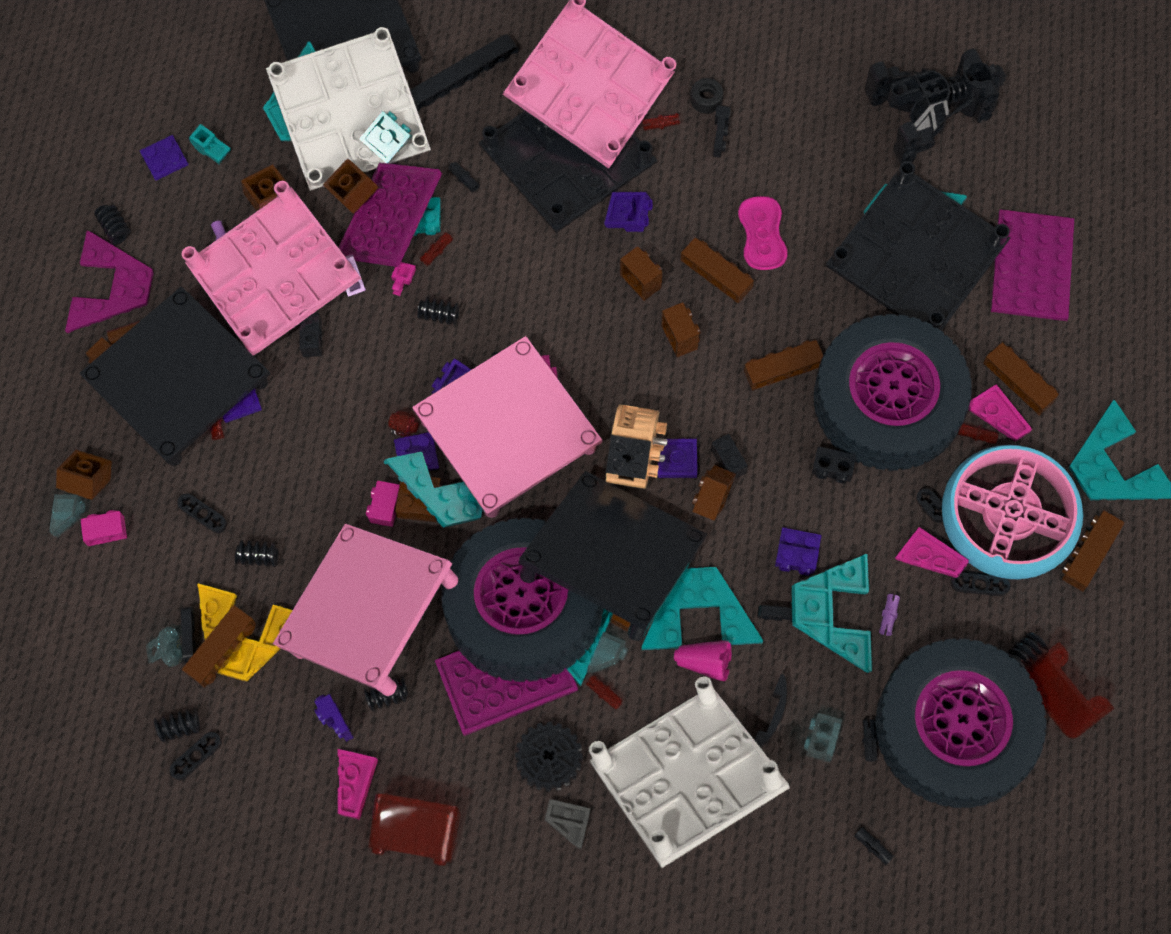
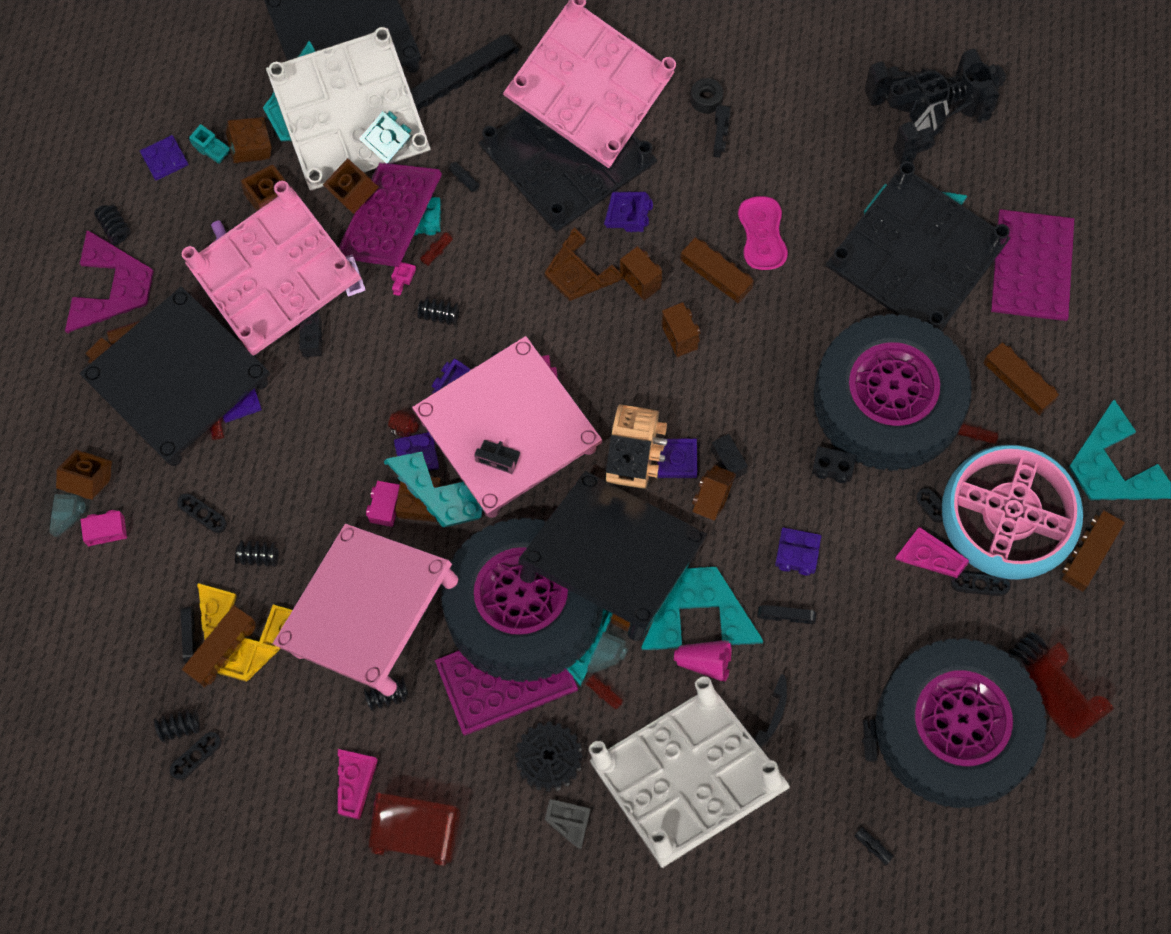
clear light blue bracket [146,627,182,667] -> none
dark purple plate [314,694,354,742] -> none
clear red pin [642,113,680,131] -> none
reddish brown brick [744,340,823,391] -> none
teal wing [792,554,872,673] -> none
clear light blue brick [803,713,842,763] -> none
medium lavender pin [879,594,900,636] -> none
dark pink wing [968,384,1032,442] -> none
none -> reddish brown brick [226,117,271,163]
none -> black panel [474,440,520,474]
none -> reddish brown wing [544,227,623,301]

